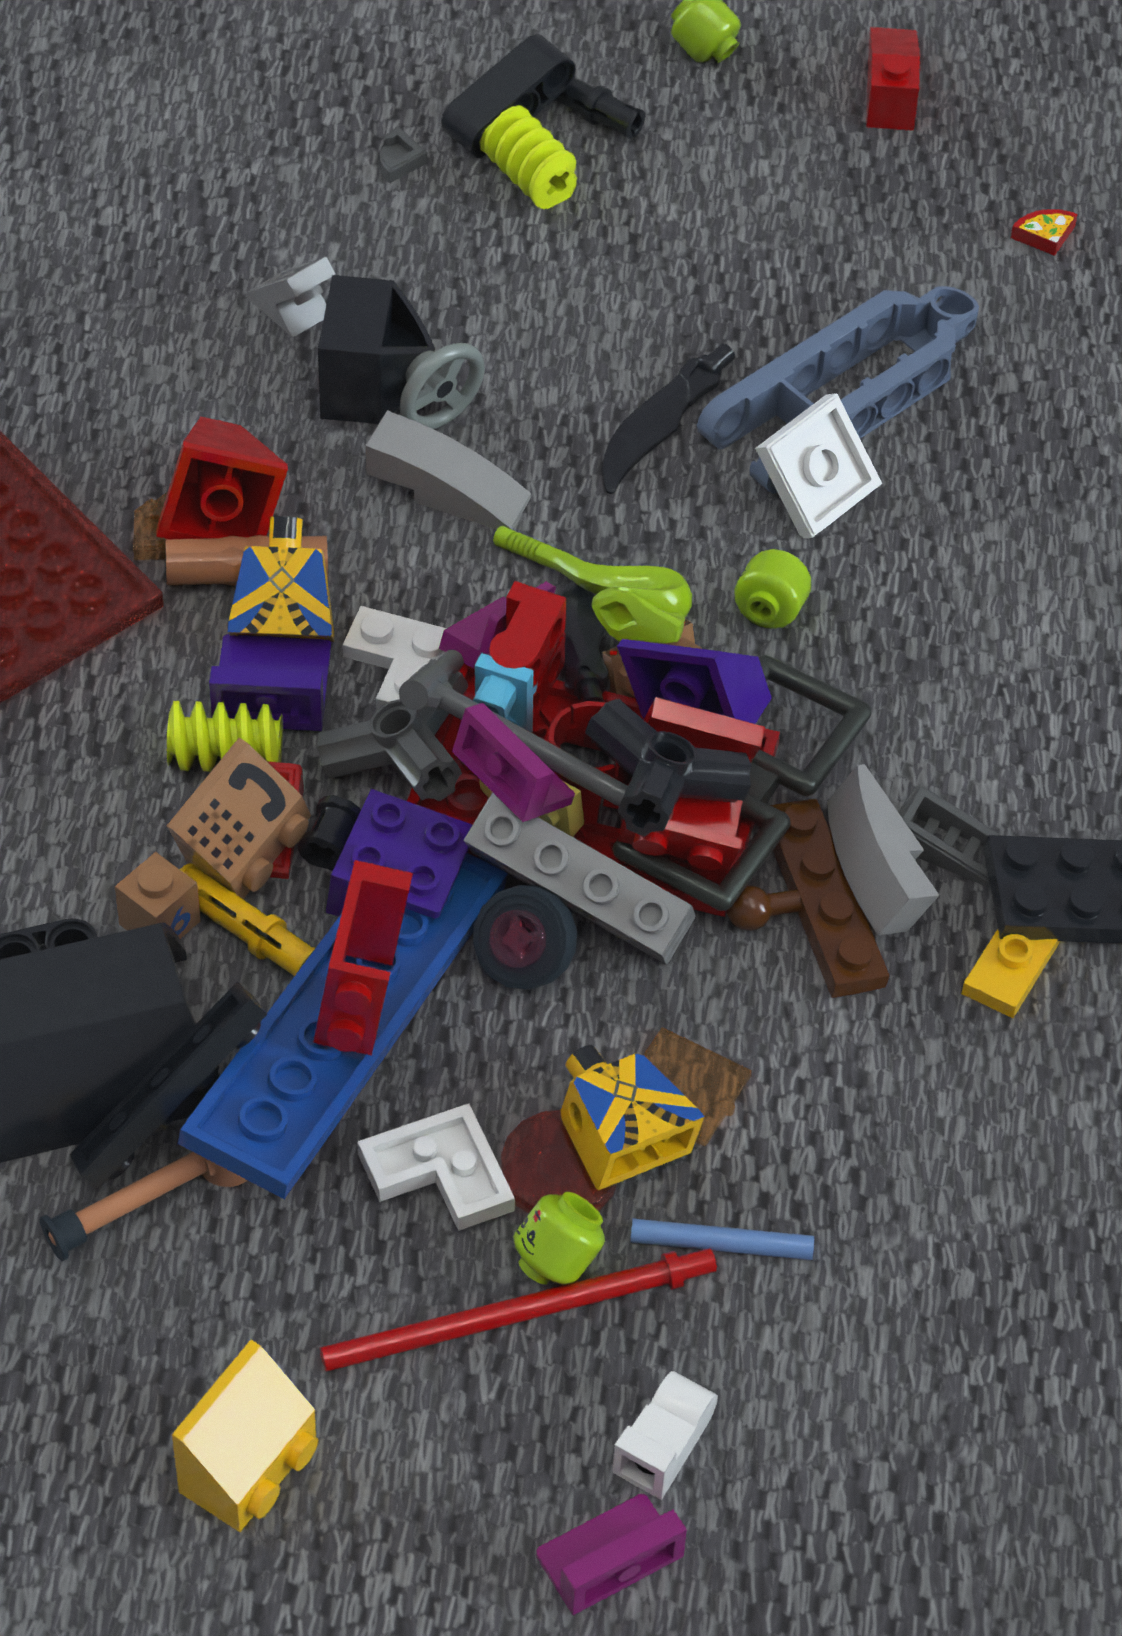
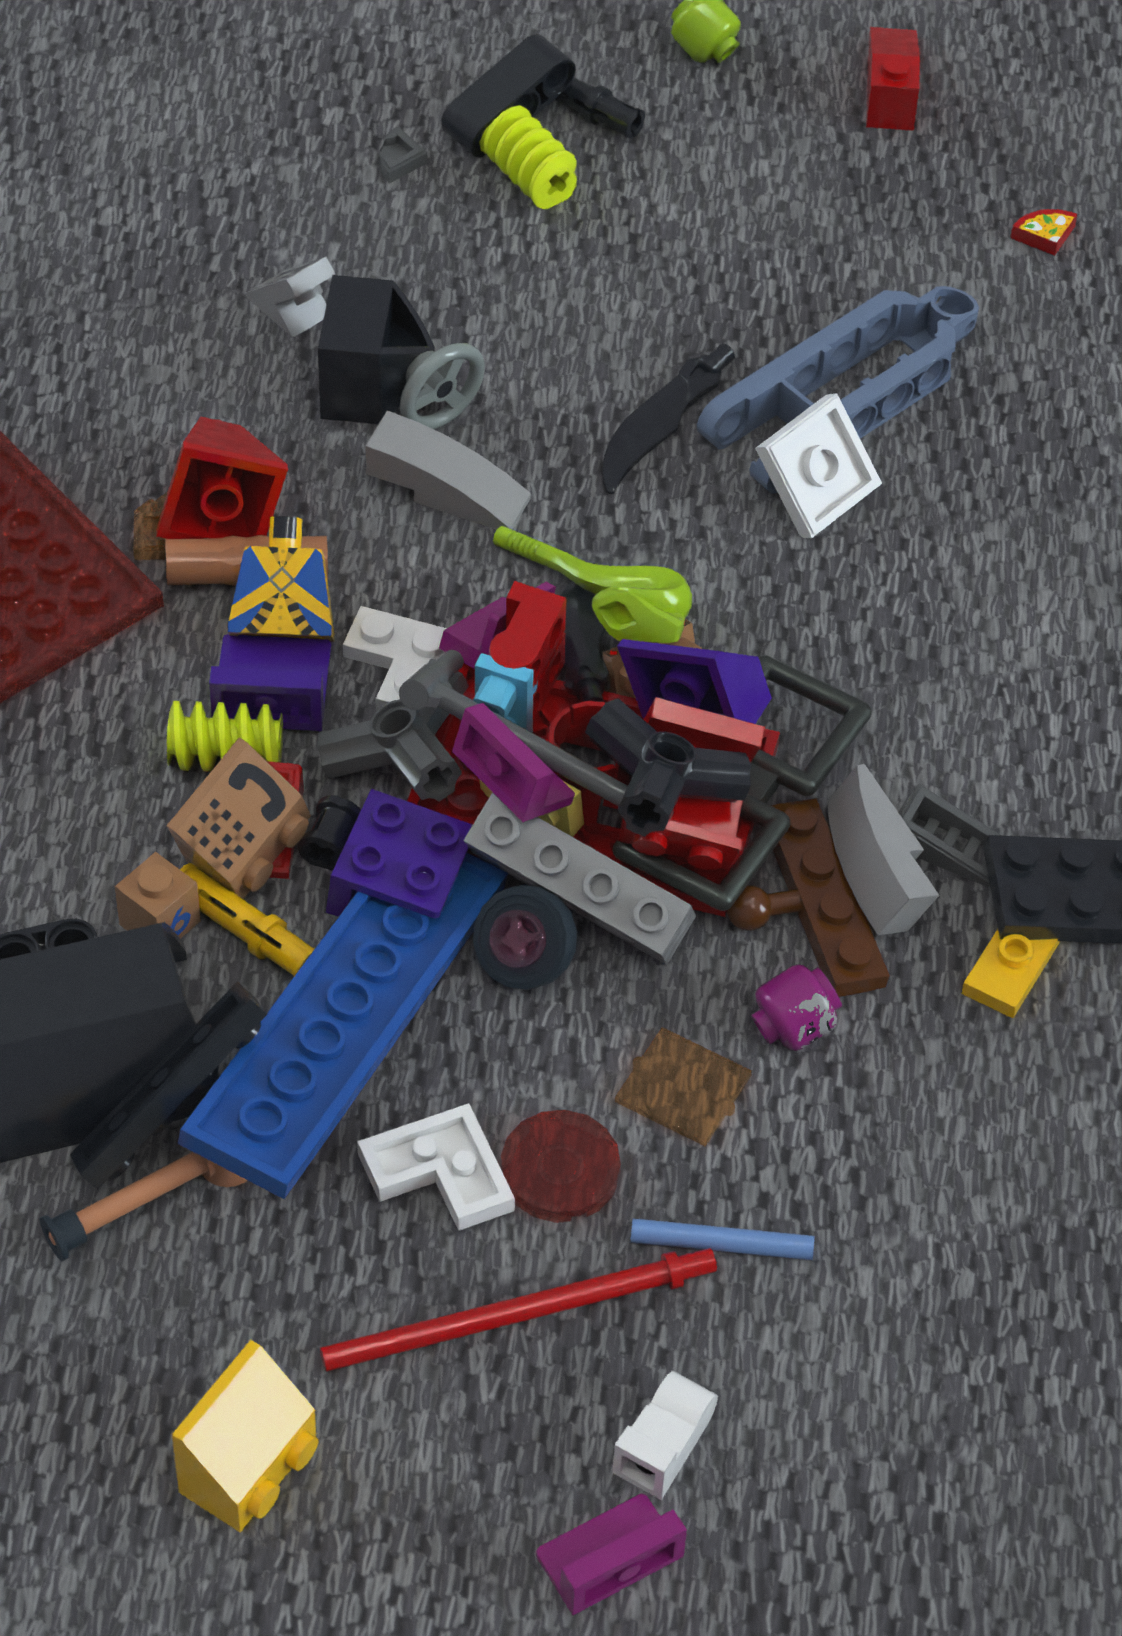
red panel [313,860,413,1056] -> none
lime head [513,1192,605,1285] -> none
yellow torso [560,1045,705,1191] -> none
lime head [734,549,811,629] -> none
none -> magenta head [751,964,842,1051]

